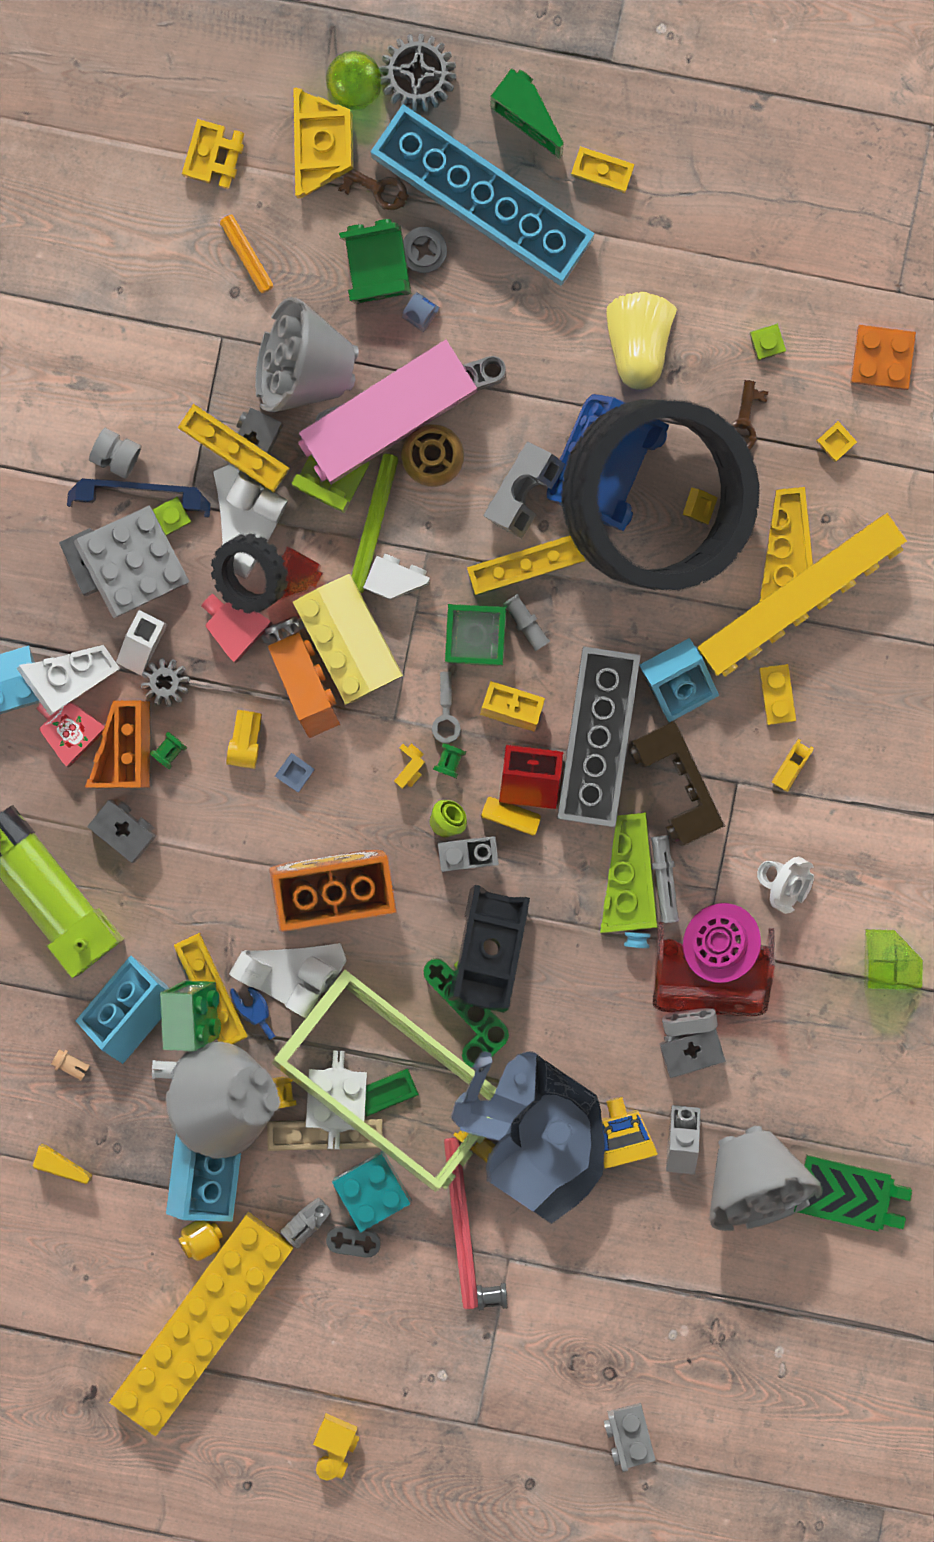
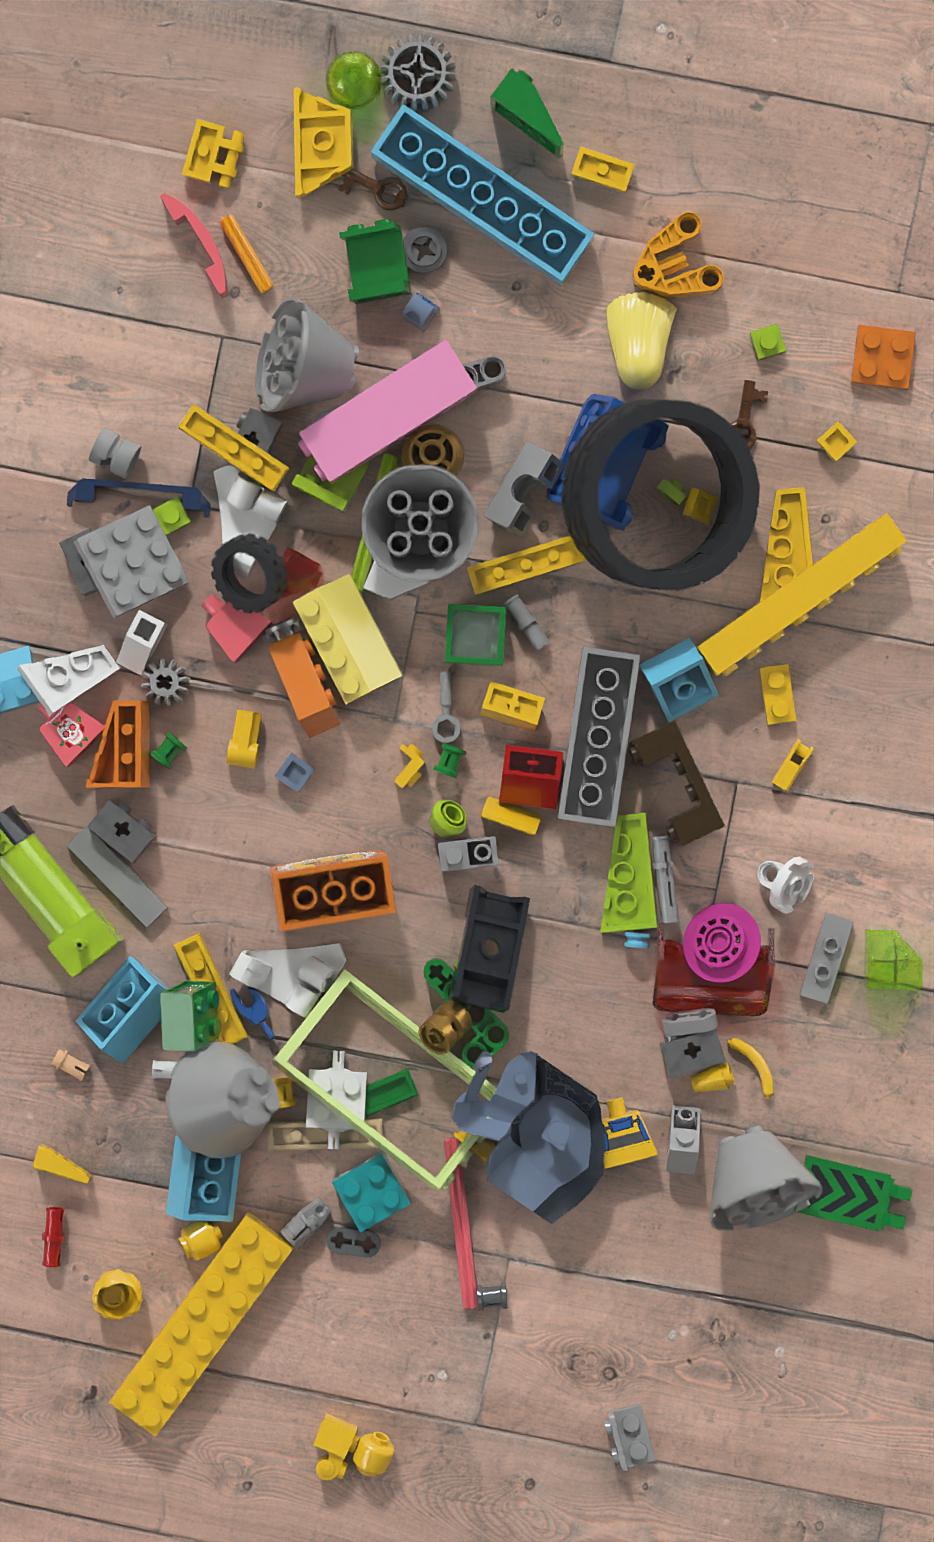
none -> red pin [42,1207,65,1267]
none -> light grey tile [67,825,168,928]
none -> yellow hair [91,1268,143,1320]
none -> coral slope [160,193,227,298]
none -> yellow head [353,1432,395,1477]
none -> light grey cone [362,465,478,582]
none -> pearl gold wheel [419,1001,472,1055]
none -> light orange connector [632,211,724,298]
none -> lime plate [655,478,686,507]
none -> yellow cone [691,1063,735,1093]
none -> yellow piece [727,1038,774,1099]
none -> light grey plate [799,913,854,1004]

